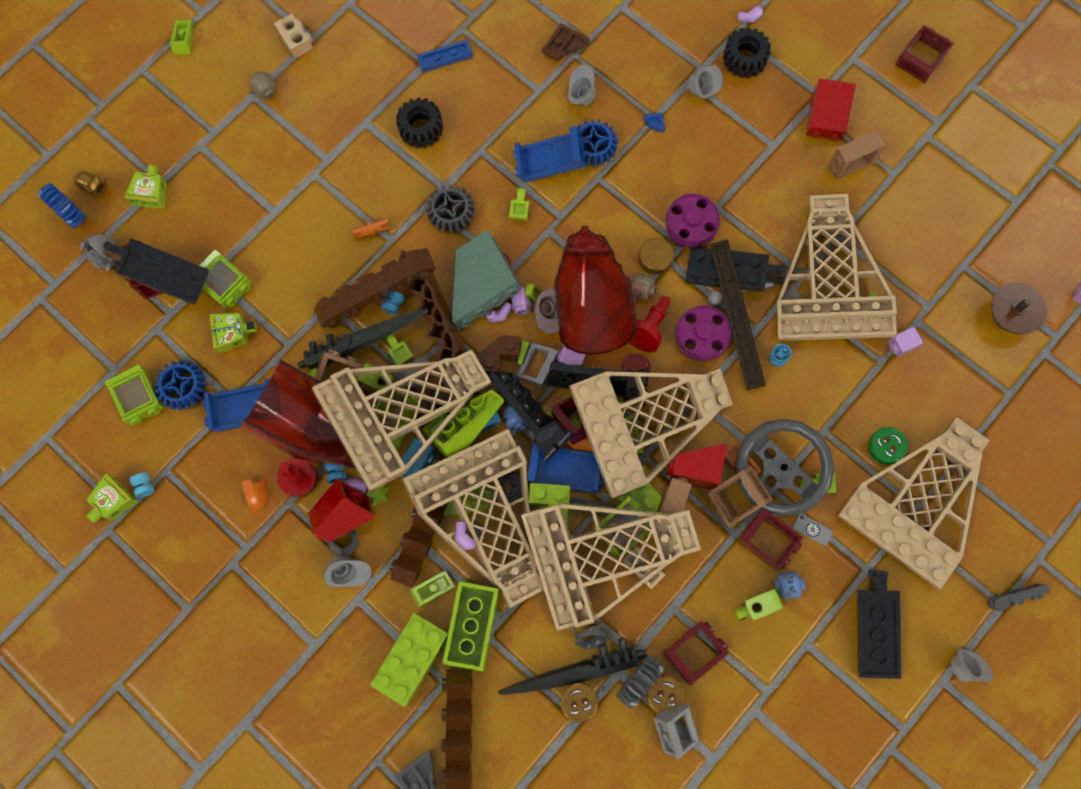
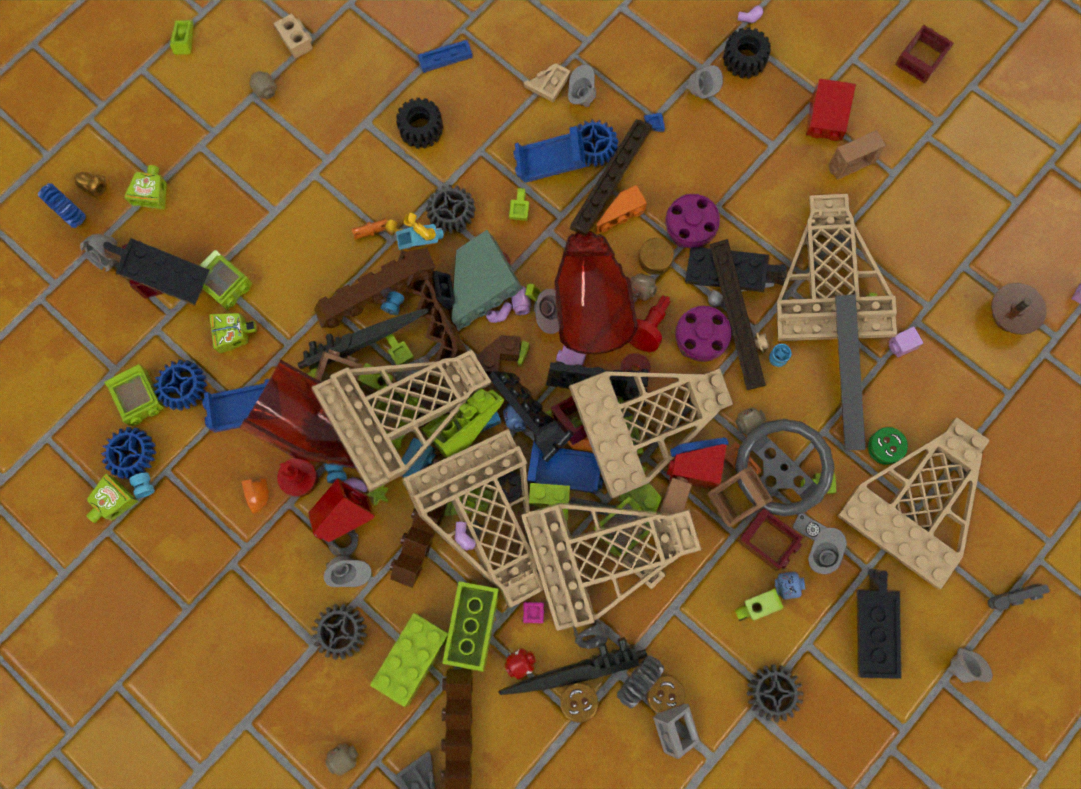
lime slope [410,570,455,608] -> none
light grey tile [516,343,558,389] -> none
reddish brown wing [542,23,589,61] -> none
dark red window [663,621,729,685] -> none
none -> blue gear [101,427,157,479]
none -> dark grey gear [312,604,367,660]
none -> dark tan head [325,743,358,775]
none -> torso [386,213,444,250]
none -> black slope [432,271,455,310]
none -> lime plate [459,388,495,420]
none -> red head [504,648,536,679]
none -> dark pink tile [523,602,544,623]
none -> tan wing [524,63,571,102]
none -> dark brown tile [570,119,653,237]
none -> orange slope [596,185,647,233]
none -> blue tile [670,437,729,457]
none -> dark tan head [735,407,766,435]
none -> dark grey gear [746,665,804,723]
none -> tan plate [754,333,769,353]
none -> light grey piece [808,528,847,574]
none -> dark grey tile [835,295,866,451]

